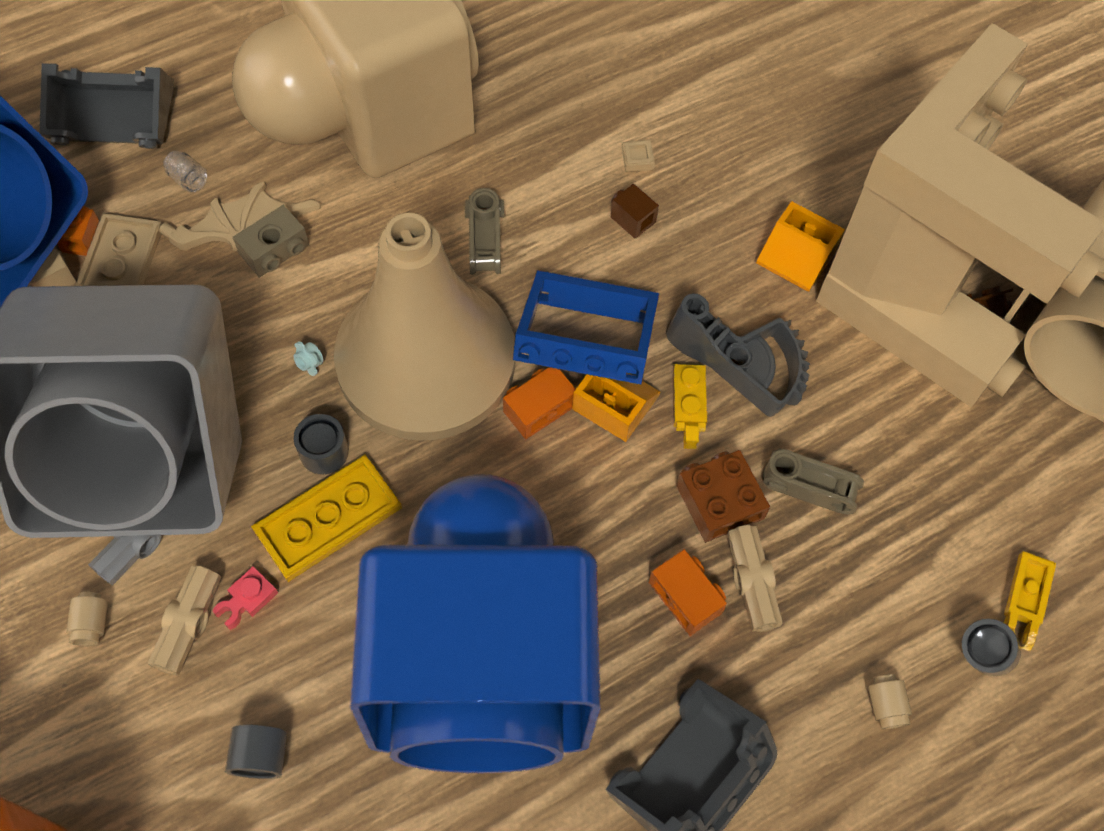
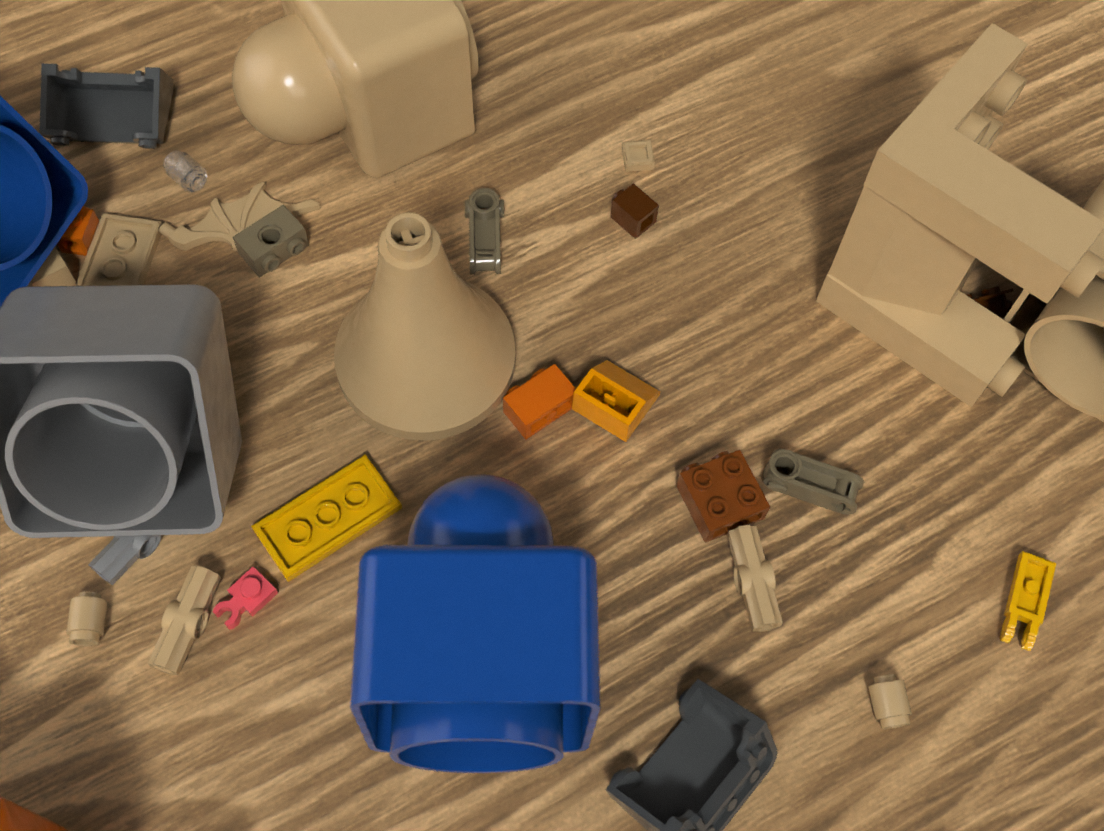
dark grey piece [225,725,287,779] -> none
dark grey piece [293,414,349,474] -> none
light aqua plate [294,341,323,376] -> none
blue window [513,270,659,385] -> none
orange brick [649,549,727,636] -> none
dark grey arm [666,293,810,417] -> none
yellow hinge [673,364,707,449] -> none
light orange slope [756,201,845,292] -> none
dark grey piece [962,619,1021,676] -> none

